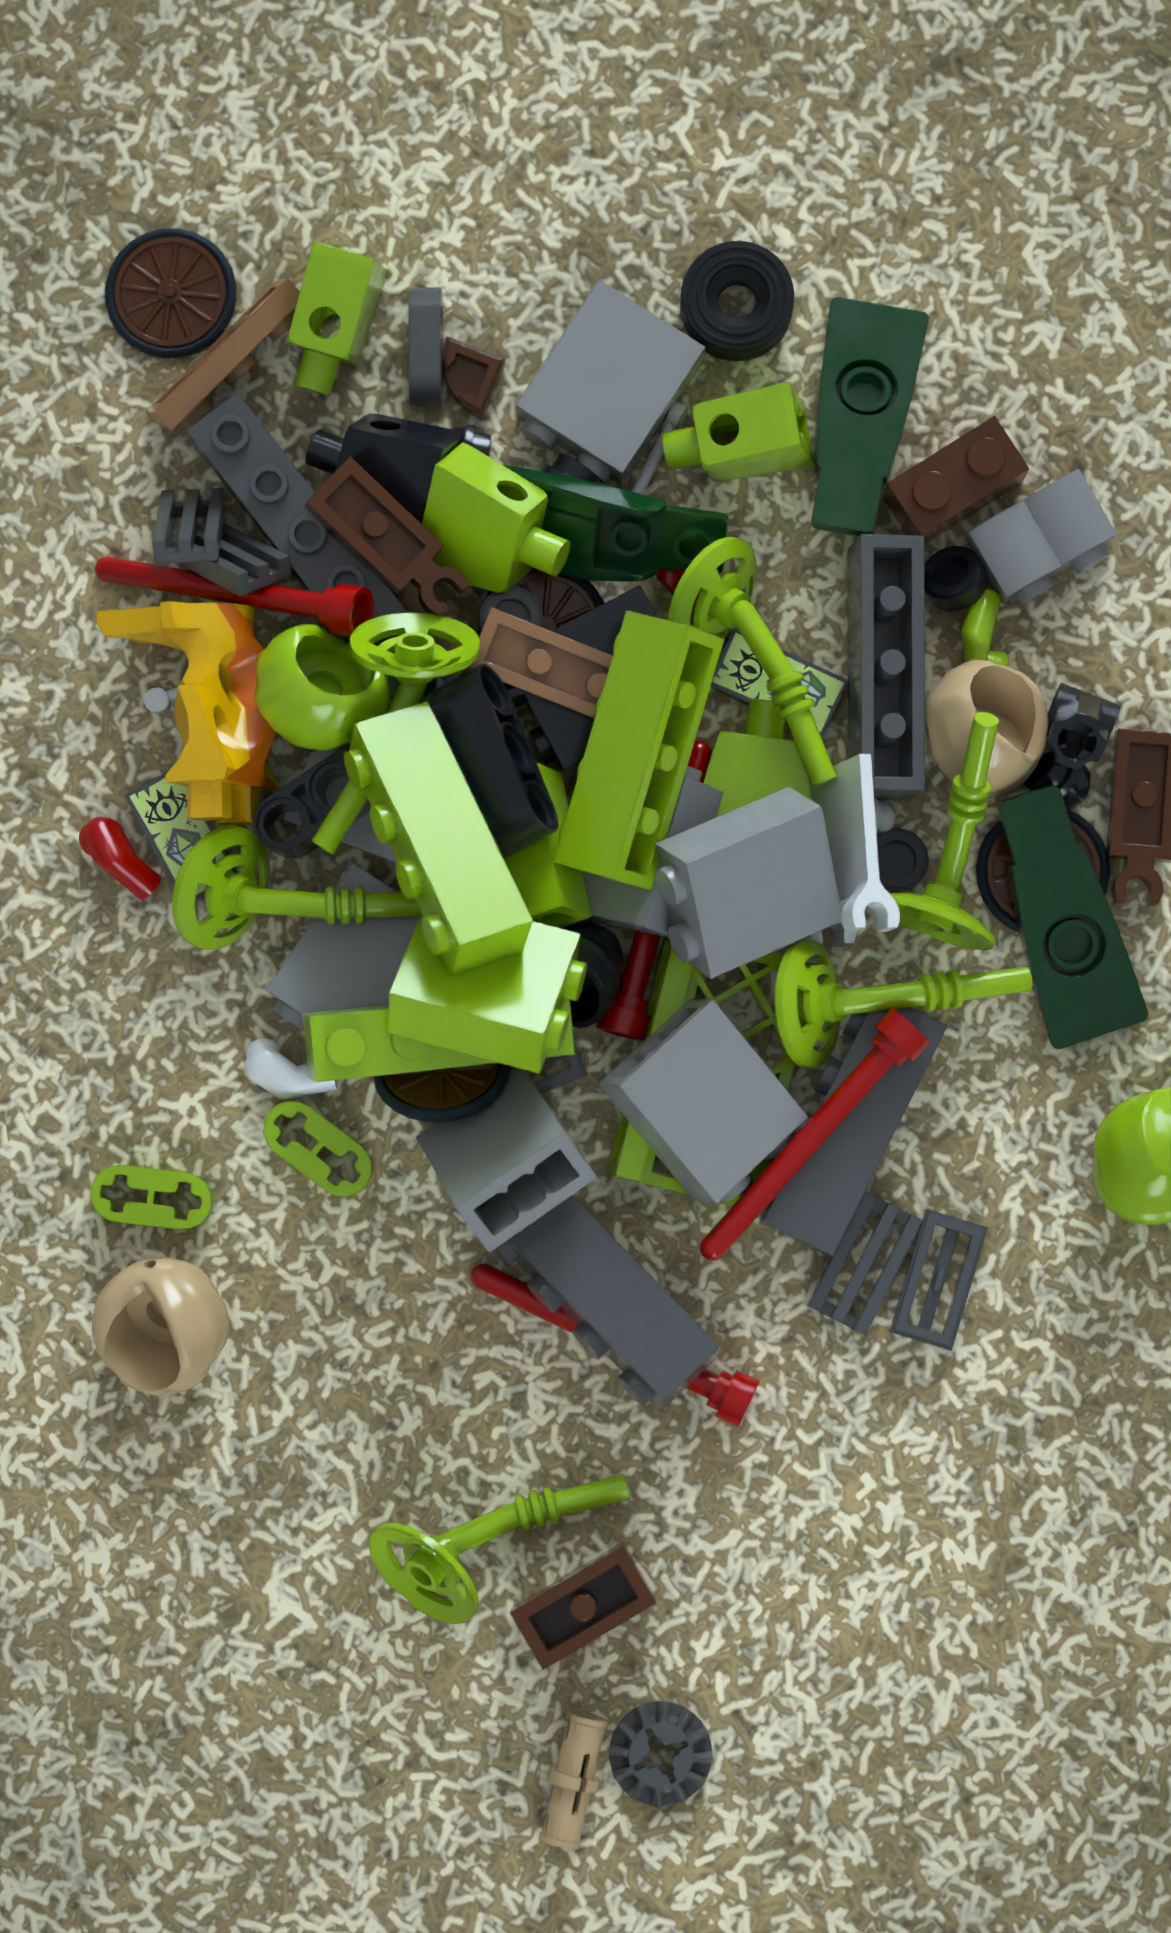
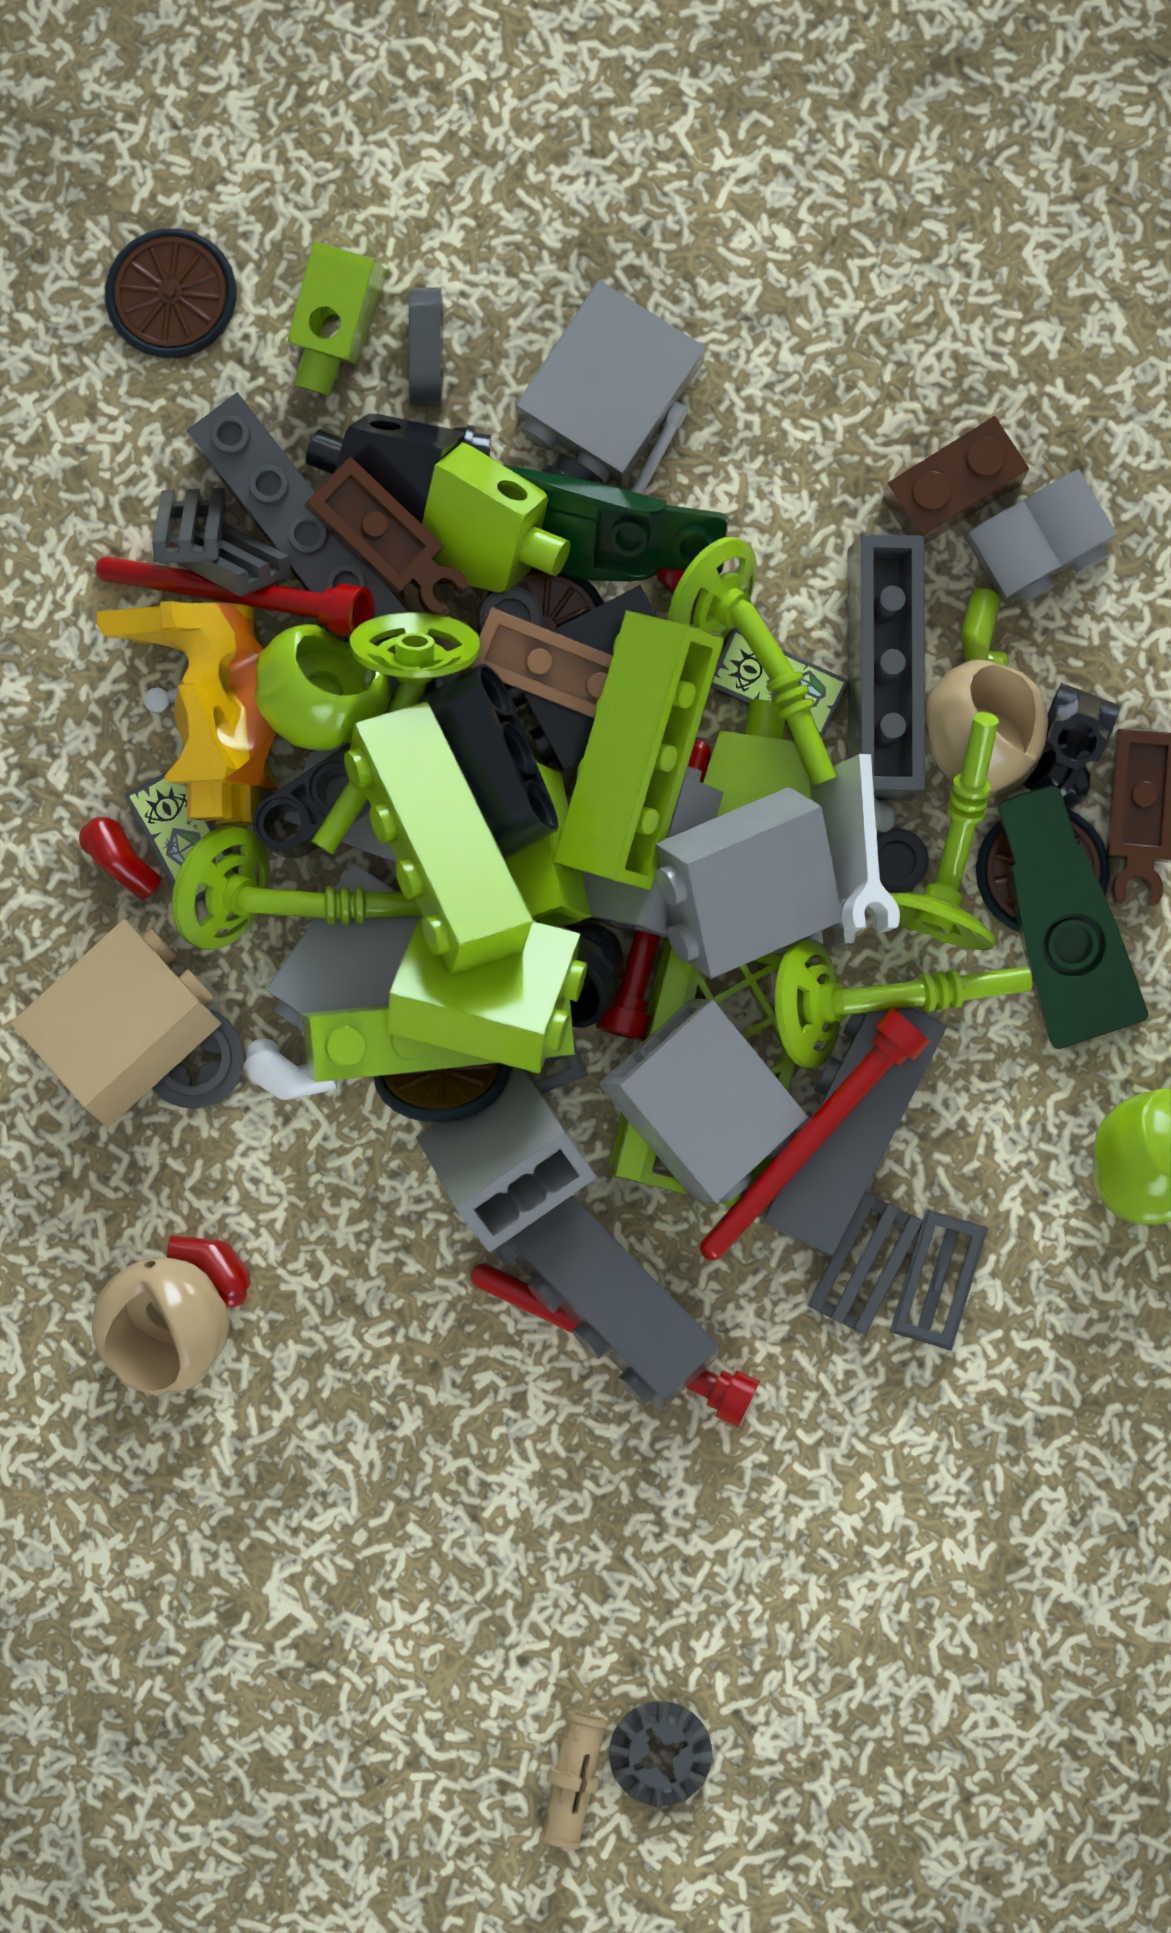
lime beam [90,1165,214,1230] -> none
medium nougat plate [146,278,300,431] -> none
lime beam [263,1101,373,1197] -> none
lime dish [368,1474,630,1624] -> none
reddish brown tile [443,336,506,420] -> none
reddish brown brick [510,1542,656,1670] -> none
lime torso [662,381,814,482] -> none
black tyre [680,241,794,361] -> none
dark green piece [811,297,929,537] -> none
black tile [924,546,988,612] -> none
none -> tan brick [11,919,222,1128]
none -> dark grey gear [152,1009,246,1109]
none -> red arm [167,1235,251,1308]

